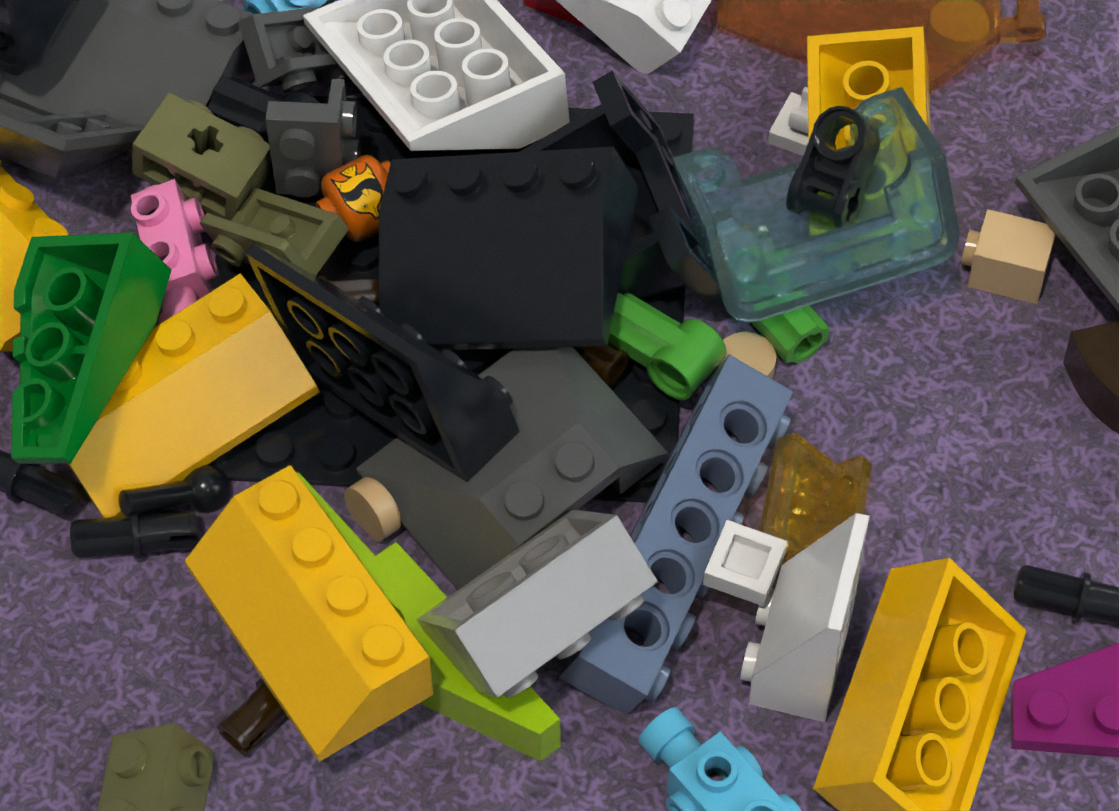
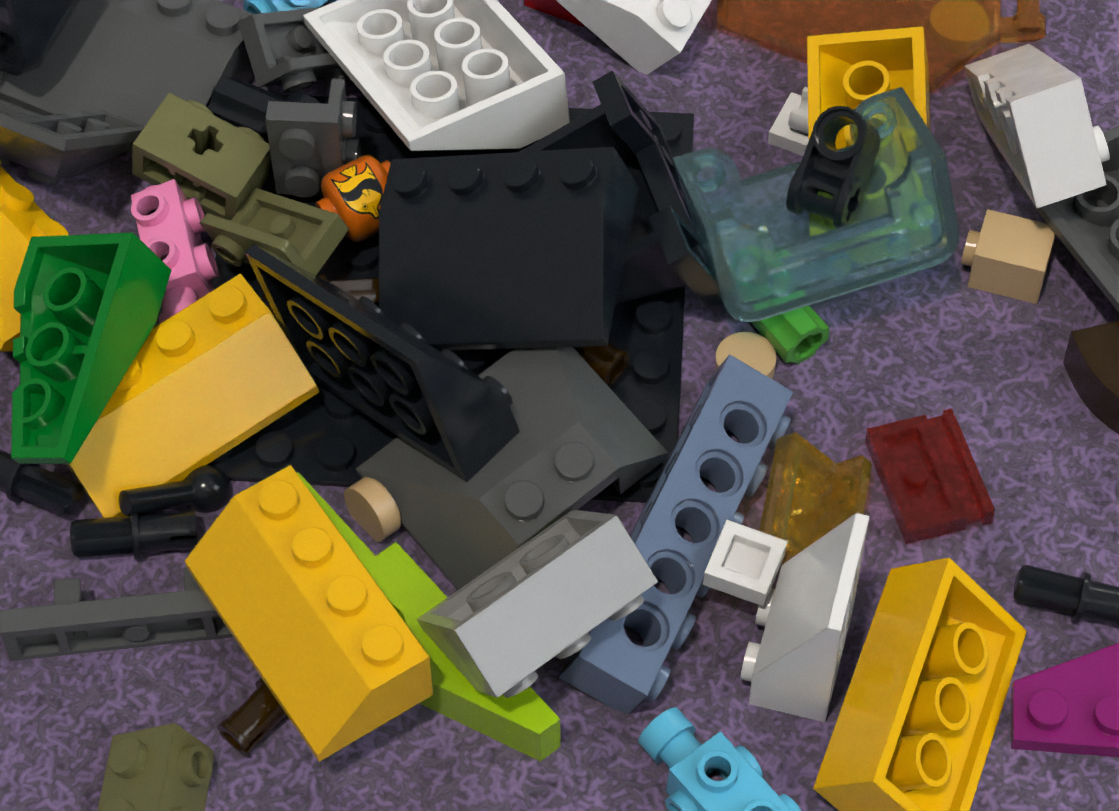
bright green piece [608,292,727,400] -> none
none -> dark grey hinge [0,567,233,661]
none -> clear red plate [865,408,995,544]
none -> white wedge [964,44,1110,208]

